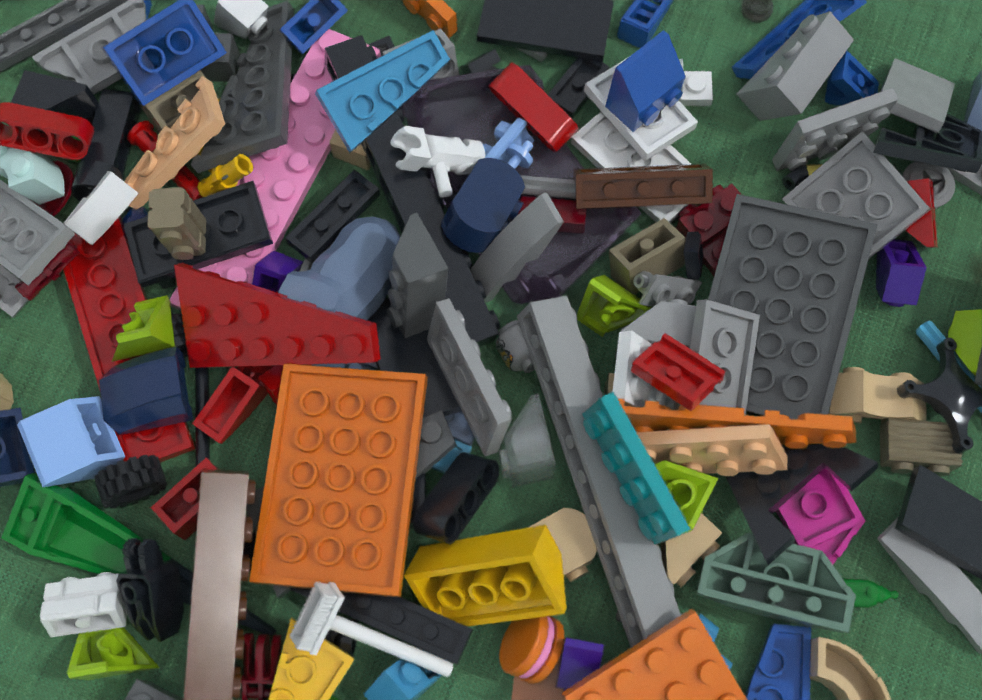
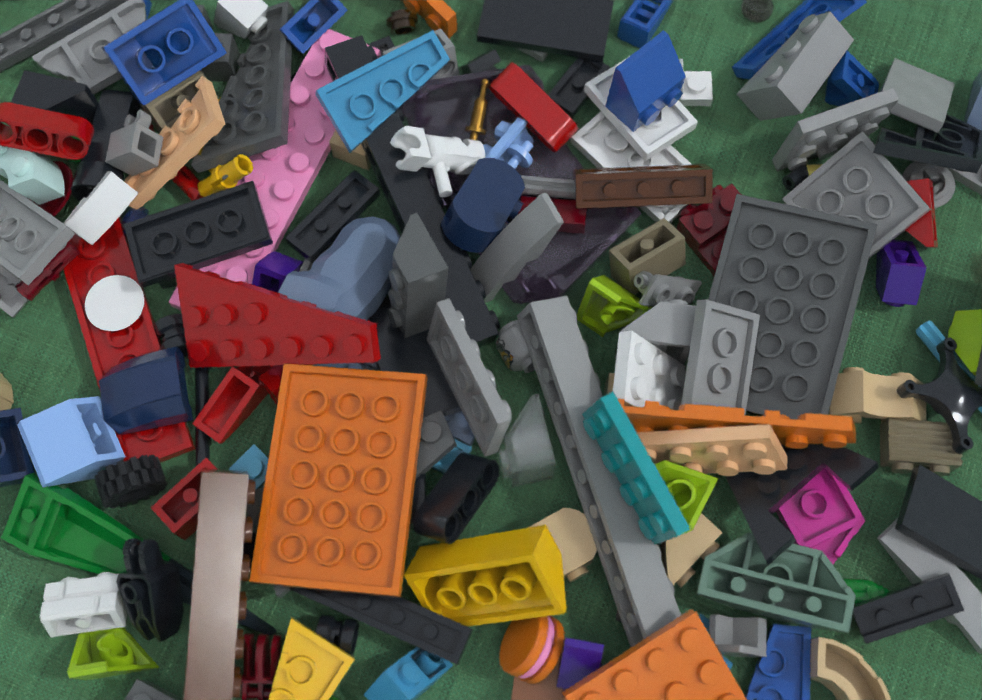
lime slope [111,295,175,362] -> none
dark tan brick [148,187,206,260] -> none
white piece [289,582,453,677] -> none
red plate [631,333,725,411] -> none
black tile [684,232,704,280] -> none
none -> white sticker [85,275,144,331]
none -> light grey brick [105,110,163,176]
none -> medium azure plate [229,444,269,490]
none -> dark brown plate [386,9,418,35]
none -> pearl gold piece [465,79,489,140]
none -> light grey panel [709,614,767,657]
none -> black hinge [853,573,965,644]

